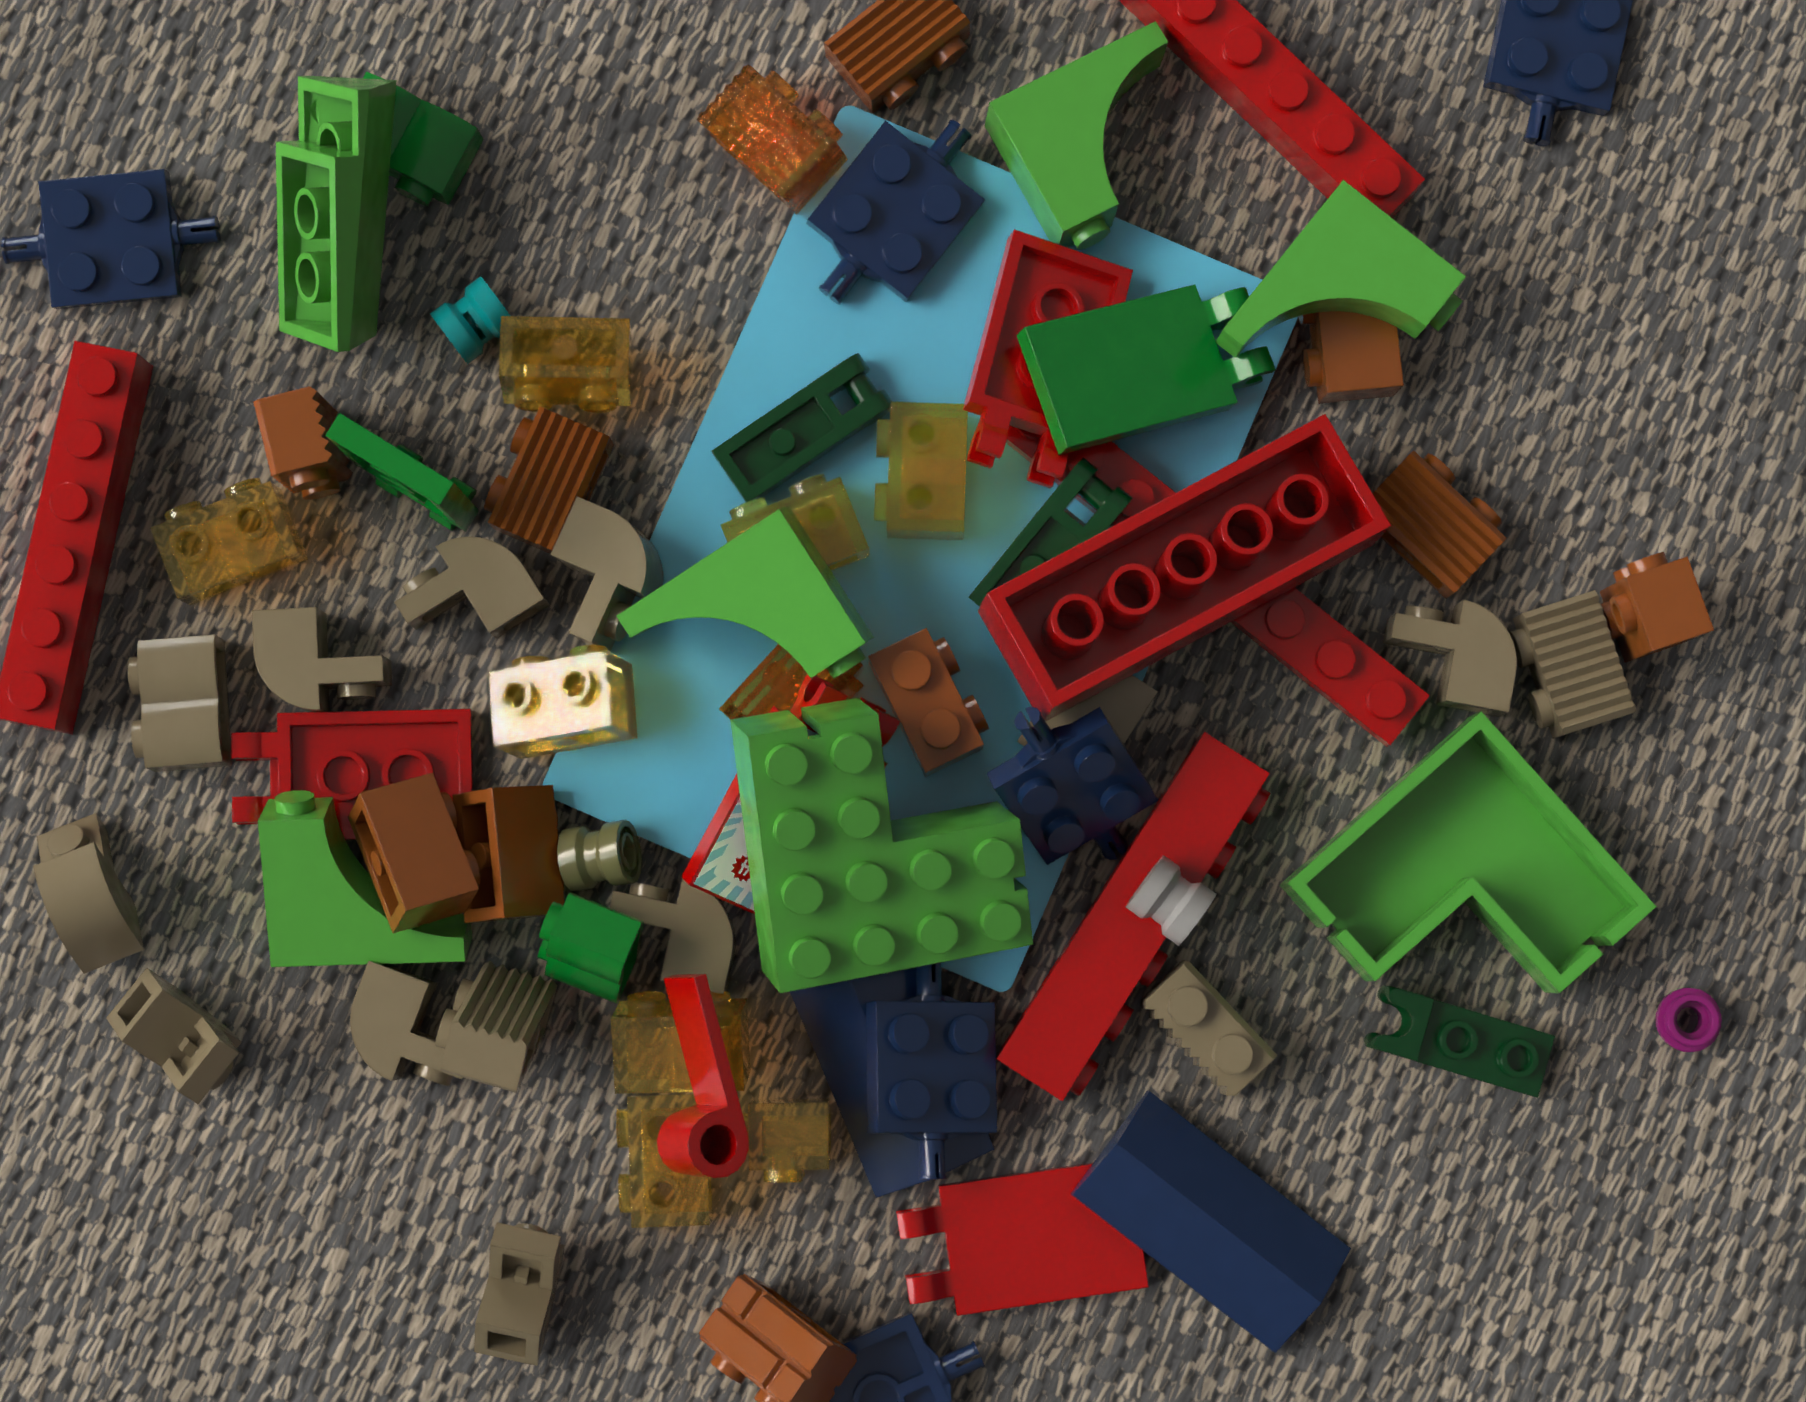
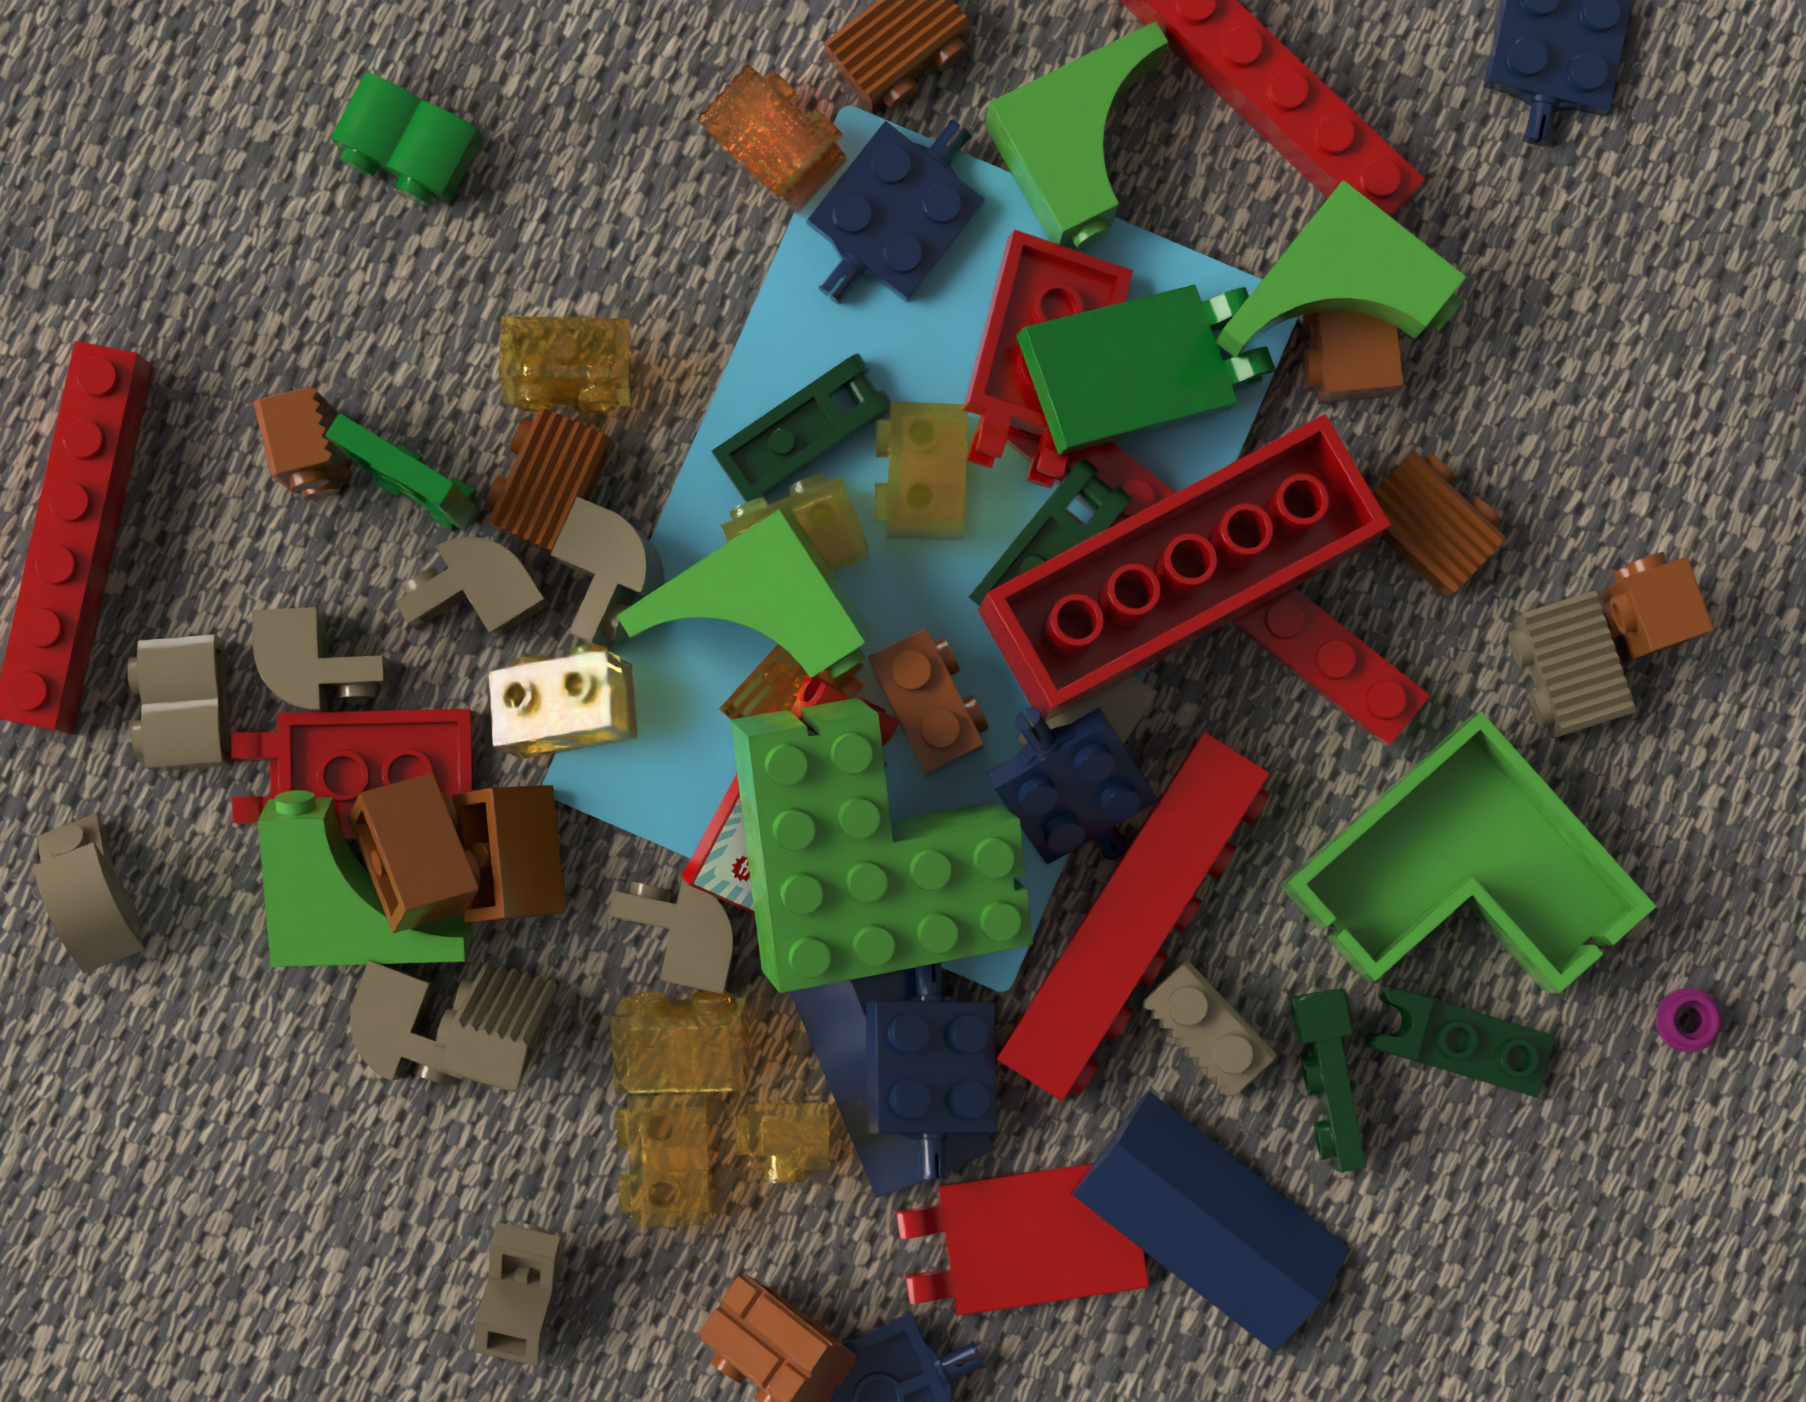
dark blue plate [1,169,221,309] -> none
dark tan brick [106,968,241,1104] -> none
clear yellow brick [150,478,308,605] -> none
bright green slope [276,76,397,352] -> none
teal wheel [430,276,518,365] -> none
green brick [538,892,644,1004] -> none
olive wheel [557,820,642,892] -> none
red door [657,974,749,1178] -> none
light grey wheel [1125,855,1216,946] -> none
dark tan brick [1383,600,1517,717] -> none
none -> dark green plate [1288,988,1366,1172]

